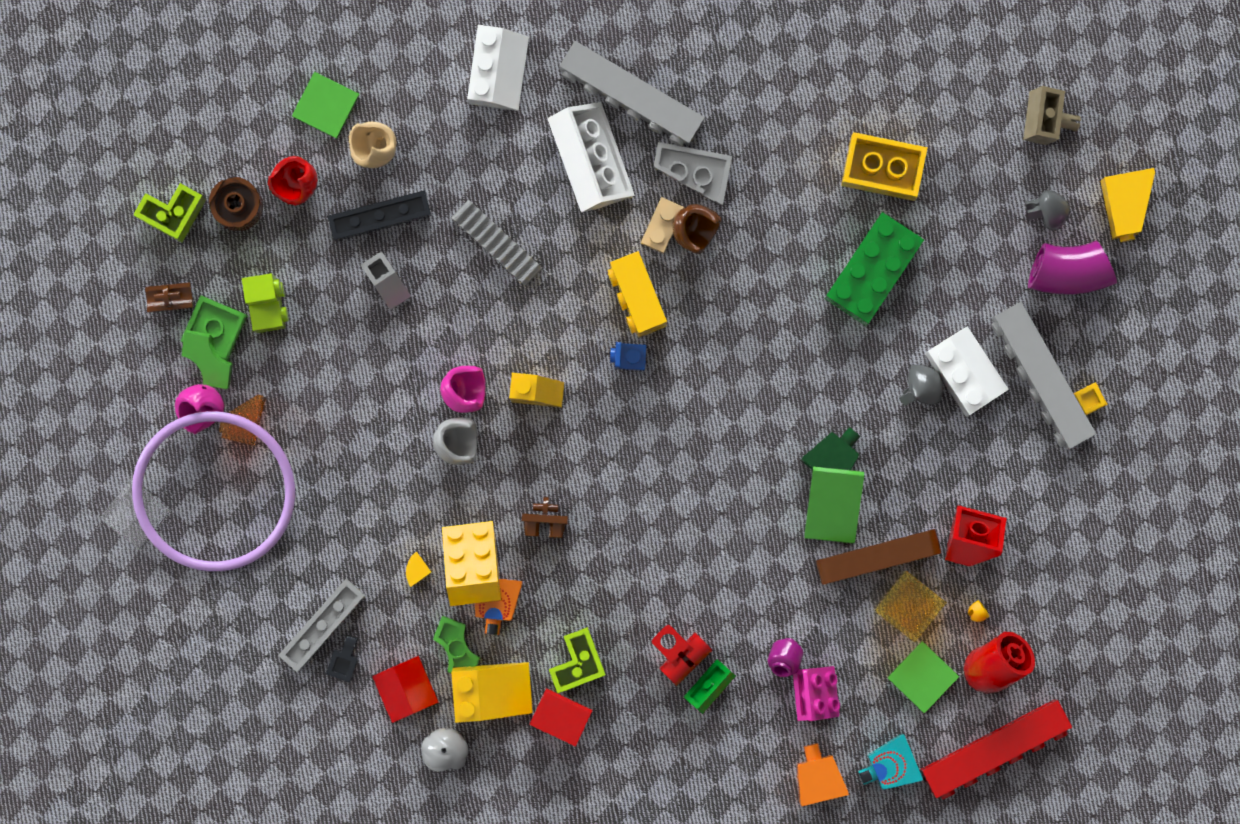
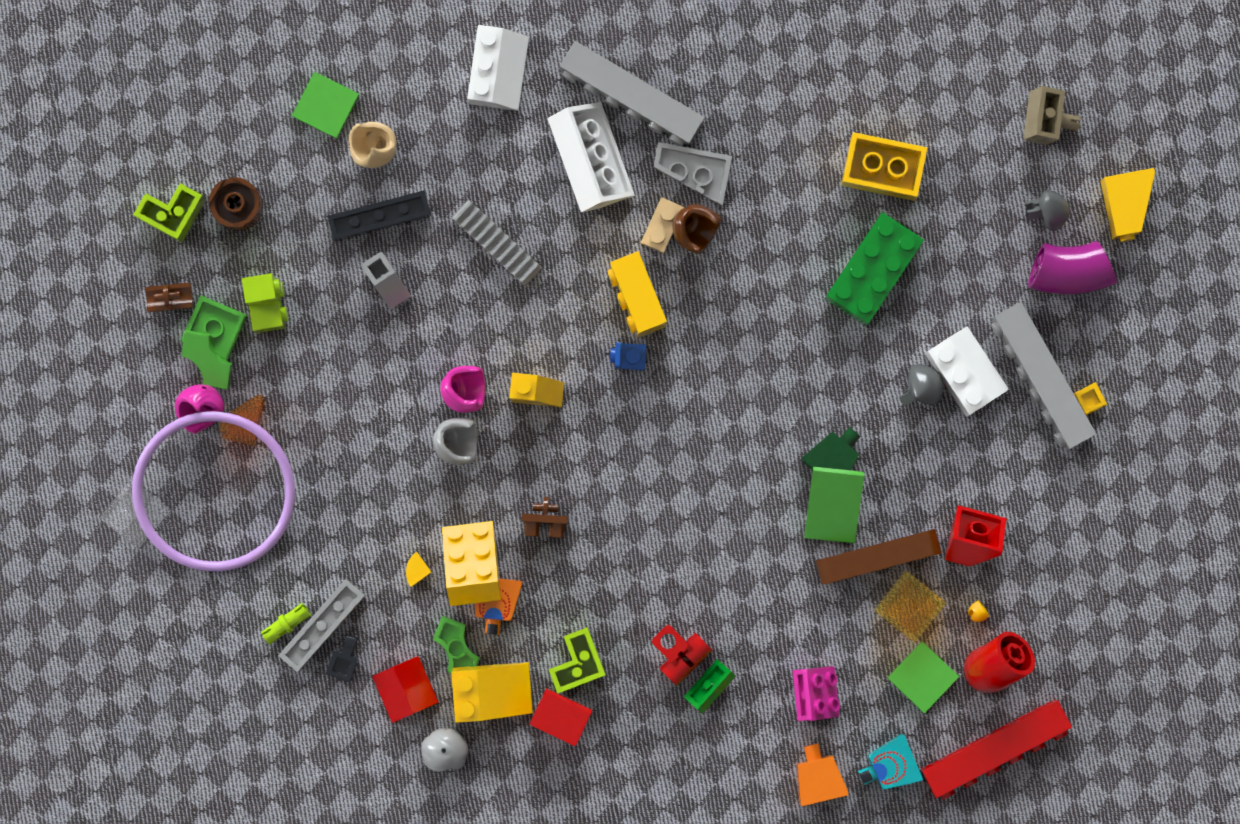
red piece [268,156,318,206] -> none
magenta head [767,638,804,677] -> none
none -> lime pin [261,602,312,645]

